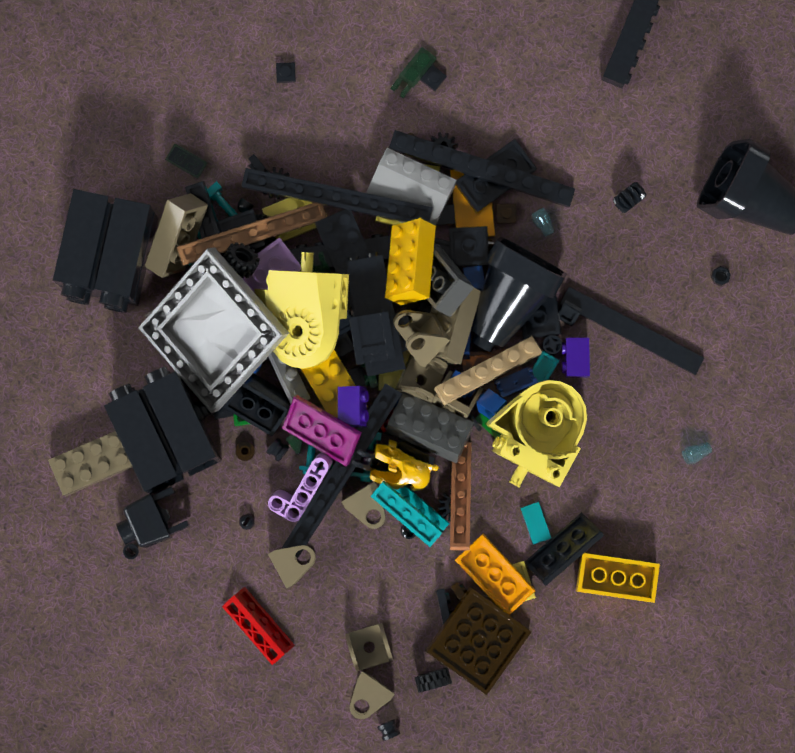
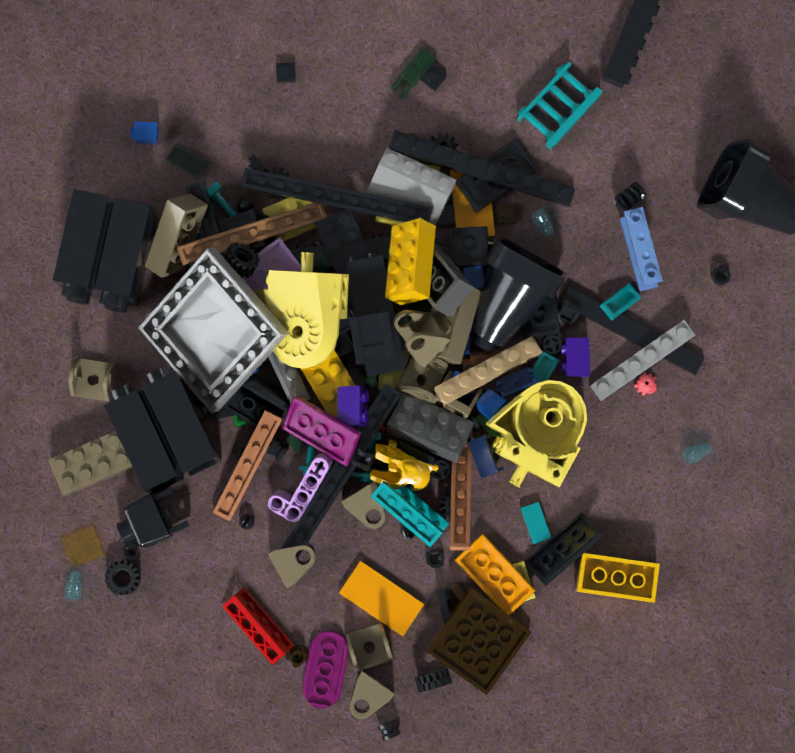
none -> clear yellow piece [61,526,104,568]
none -> clear light blue cone [63,572,82,601]
none -> dark tan hose [69,358,116,402]
none -> black tyre [105,560,141,595]
none -> blue brick [130,122,159,145]
none -> nougat plate [213,410,282,521]
none -> dark brown plate [285,644,308,668]
none -> magenta tile [303,631,348,708]
none -> light orange tile [339,561,424,636]
none -> black tile [426,549,444,568]
none -> black wheel [431,460,450,480]
none -> dark blue hinge [468,434,504,478]
none -> teal fence [517,62,603,150]
none -> light grey plate [590,320,695,401]
none -> teal tile [600,283,641,320]
none -> medium blue fence [619,207,663,292]
none -> coral animal [634,372,657,396]

